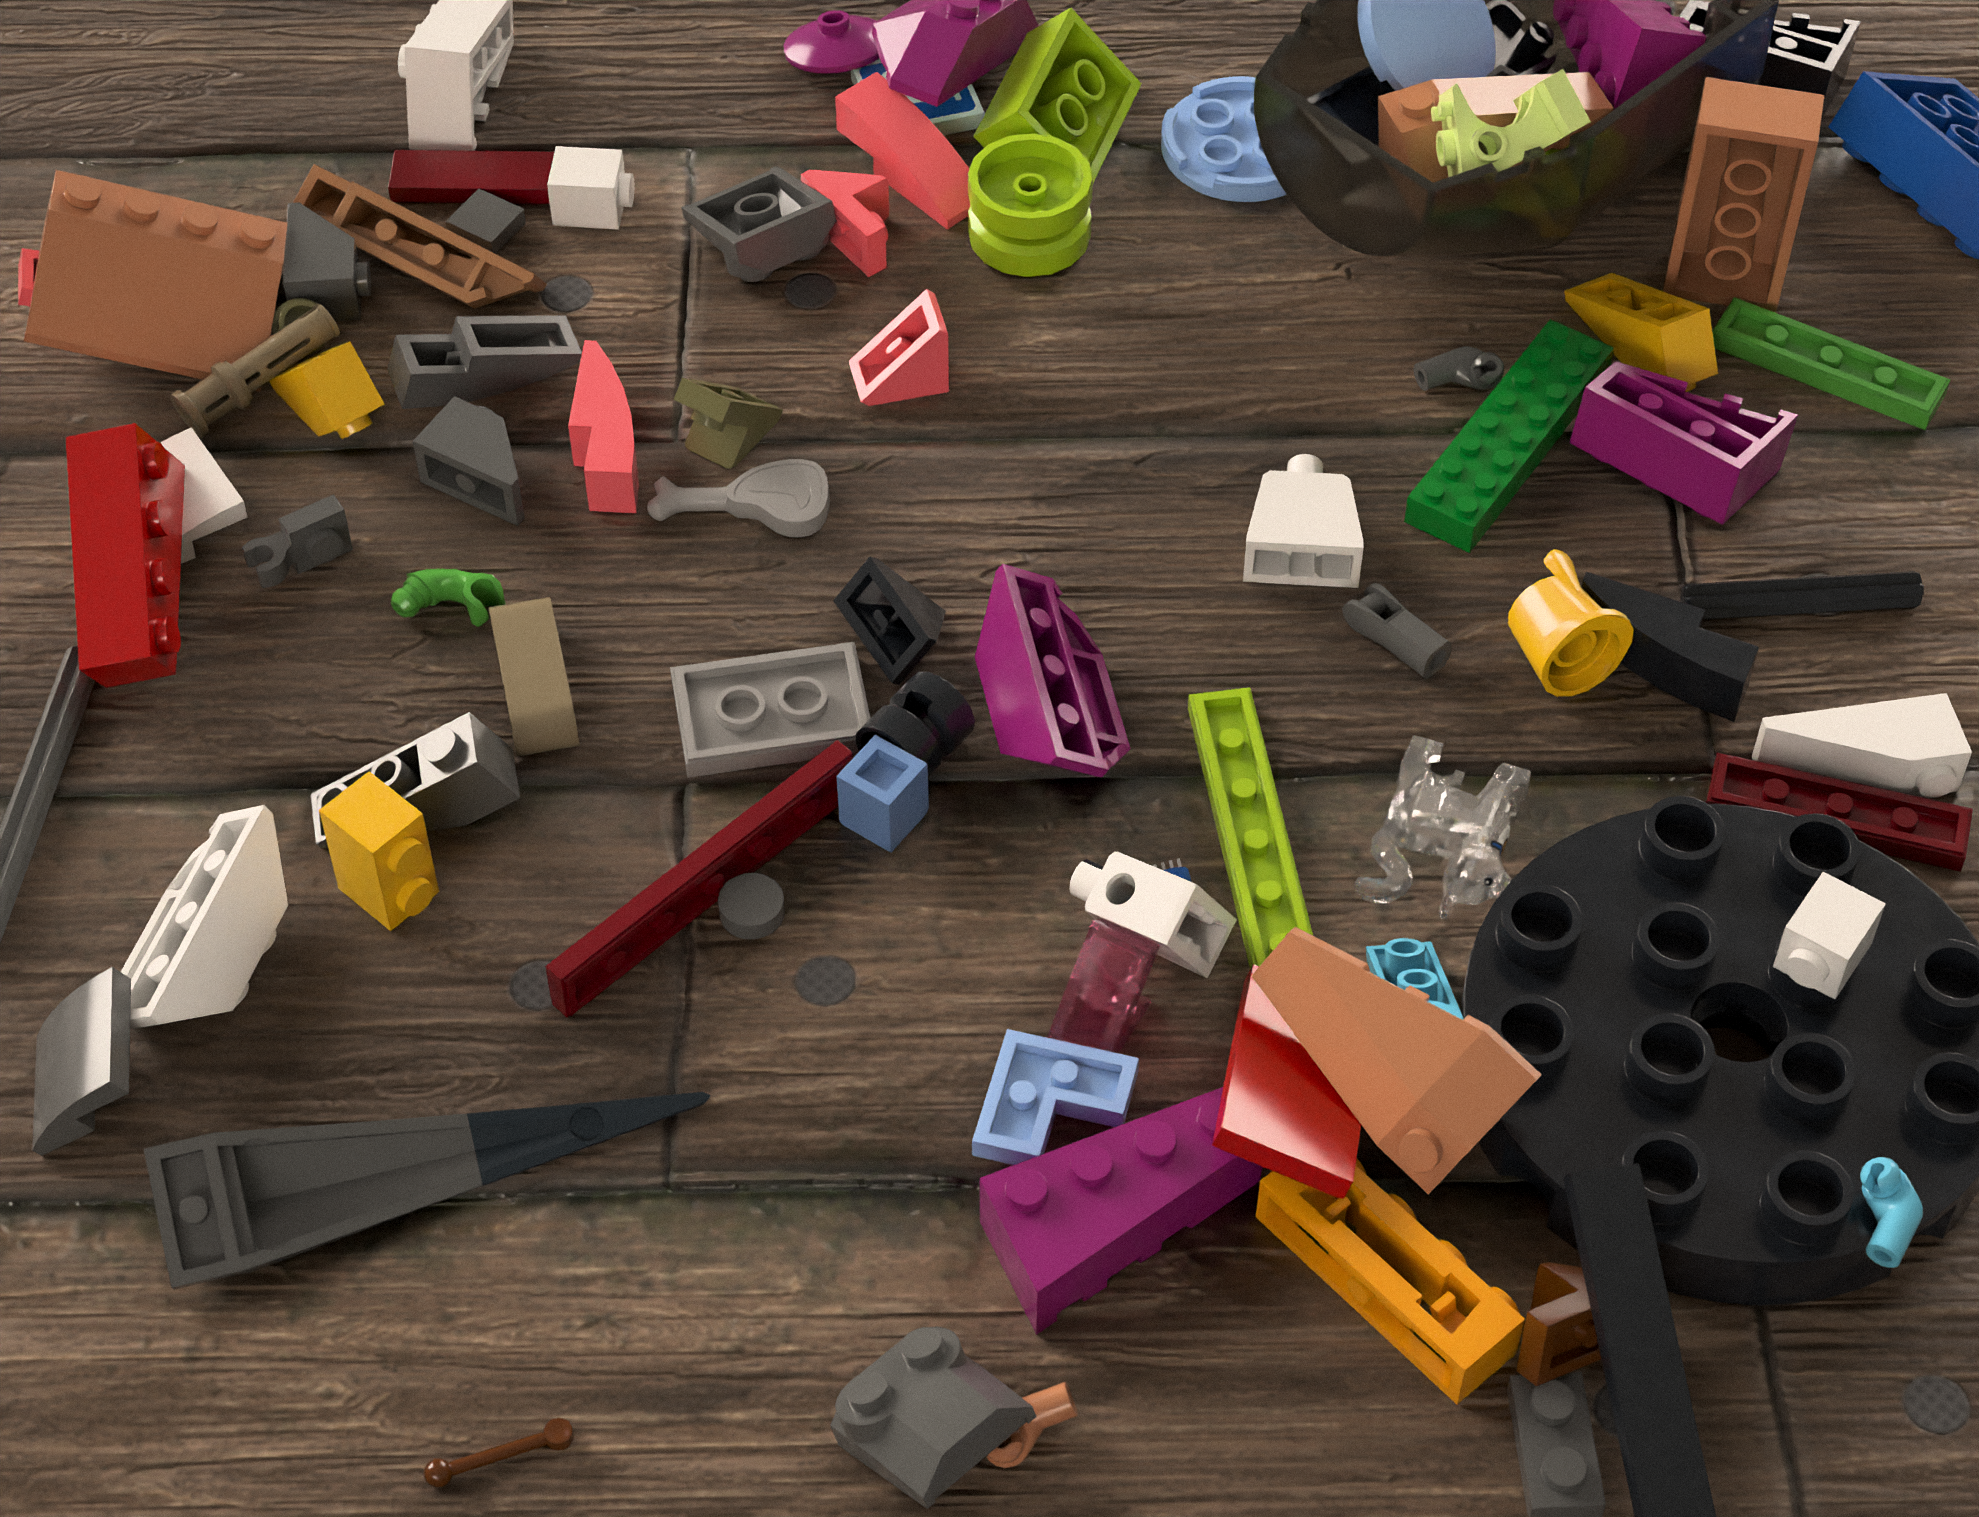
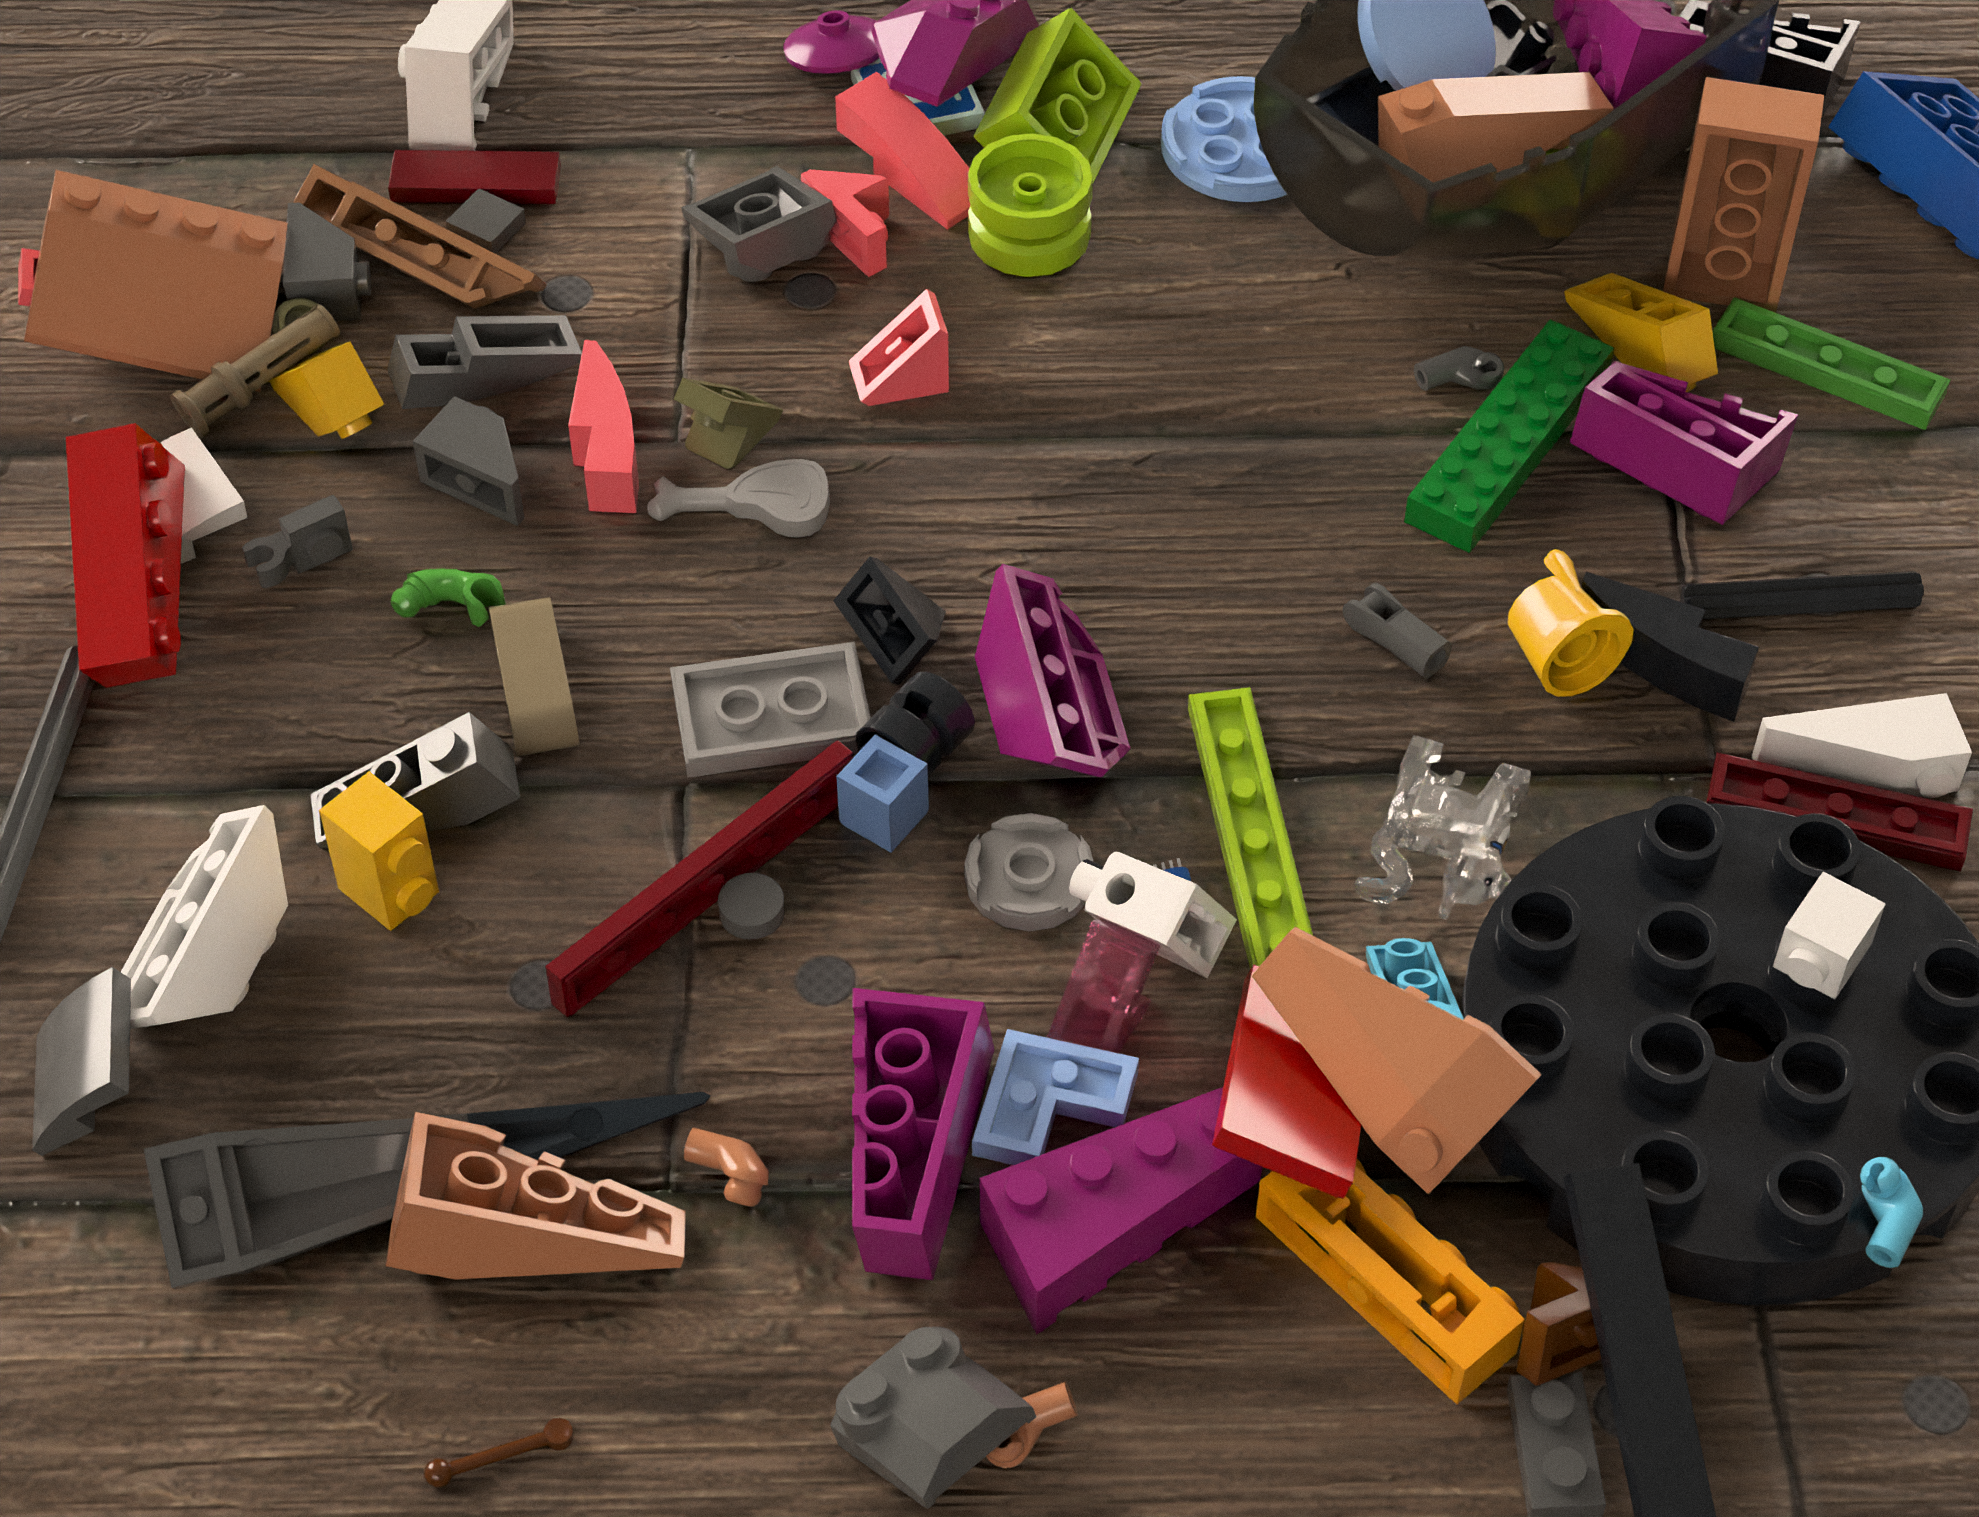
white brick [547,146,634,230] -> none
white torso [1243,454,1364,588] -> none
yellowish green tile [1431,69,1591,181] -> none
none -> nougat wedge [386,1112,685,1280]
none -> nougat arm [684,1128,769,1207]
none -> magenta wedge [852,988,995,1280]
none -> light grey tile [964,813,1093,931]

